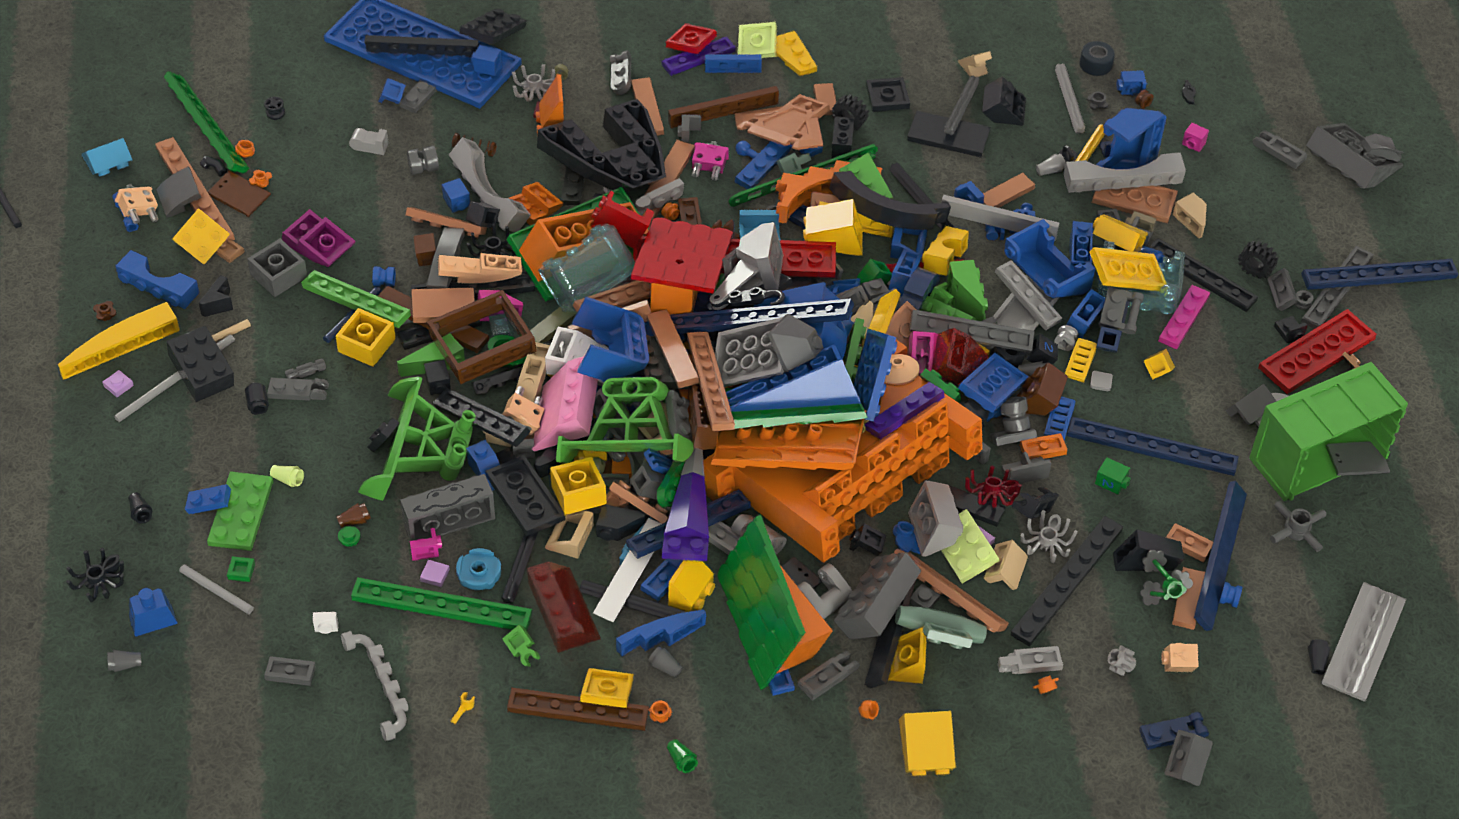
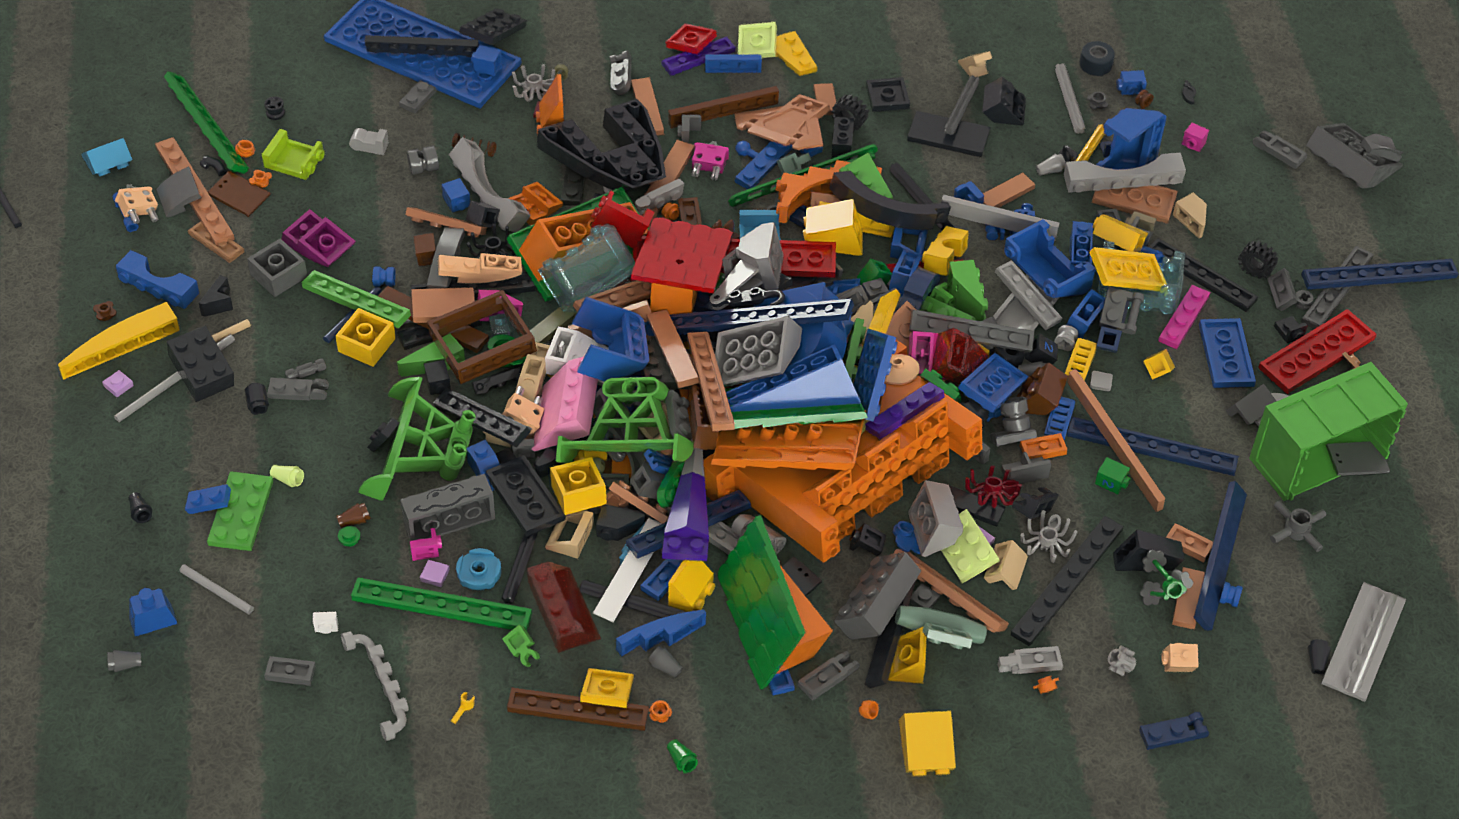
black animal [66,548,125,603] -> none
yellow bracket [172,208,229,264] -> none
green plate [227,556,255,582] -> none
blue panel [378,78,405,104] -> none
dark grey slope [768,314,824,372] -> none
light grey connector [797,563,852,619] -> none
dark grey panel [1164,730,1213,786] -> none
none -> lime panel [262,129,325,180]
none -> nougat tile [1067,369,1165,512]
none -> blue plate [1199,318,1256,388]

